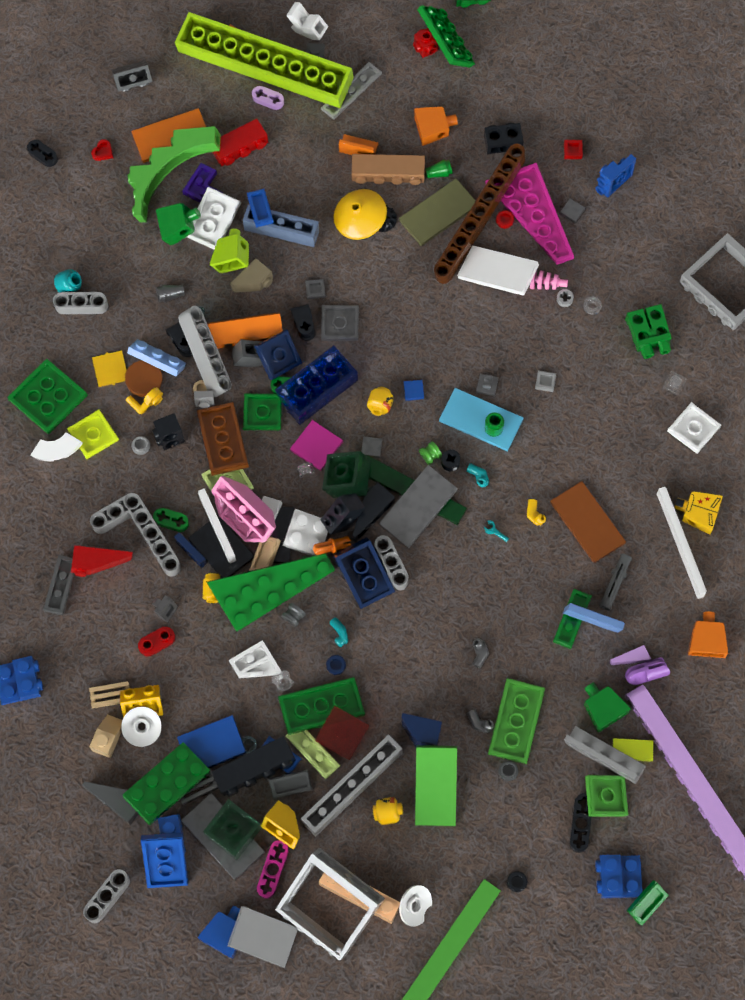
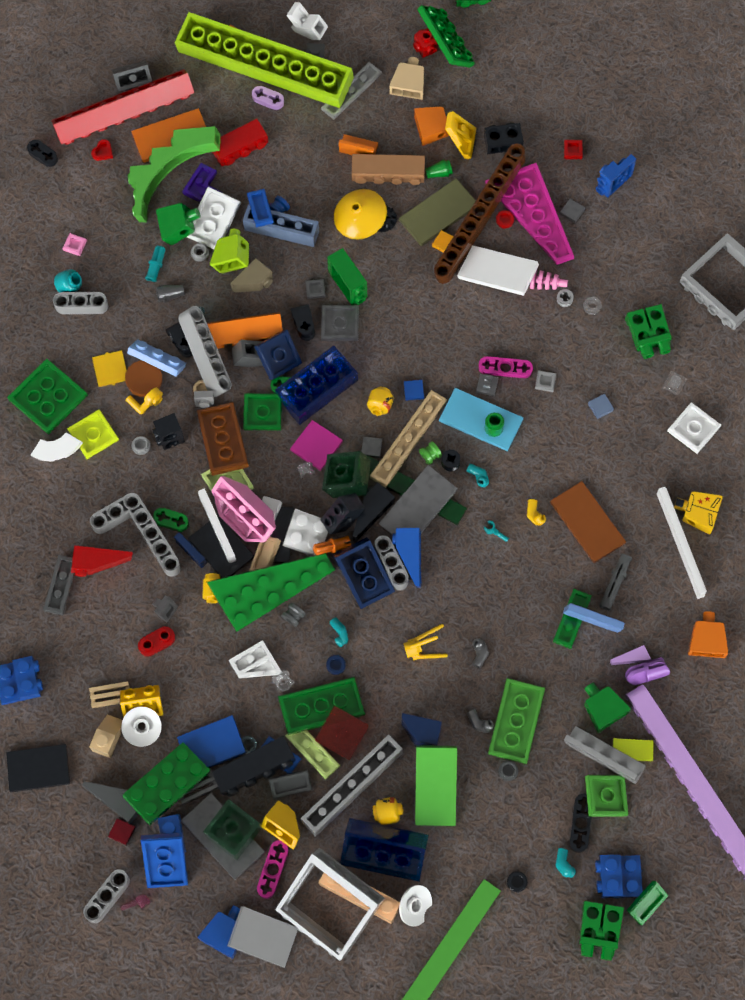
none -> black tile [6,744,70,793]
none -> brick [51,69,195,145]
none -> bright pink tile [63,233,87,256]
none -> dark red tile [108,818,136,846]
none -> clear pink hand [120,895,151,911]
none -> teal axle [145,245,166,282]
none -> light grey plate [191,243,209,262]
none -> blue wheel [269,195,290,213]
none -> green window [327,248,367,305]
none -> clear blue slope [340,818,429,882]
none -> tan tile [370,390,447,488]
none -> tan torso [390,57,424,100]
none -> blue slope [392,528,421,588]
none -> yellow plant [403,624,448,660]
none -> light orange tile [432,230,453,252]
none -> yellow wing [445,111,477,159]
none -> dark pink beam [478,356,533,378]
none -> teal arm [556,848,576,878]
none -> green hips [579,901,624,961]
none -> sand blue tile [588,394,614,419]

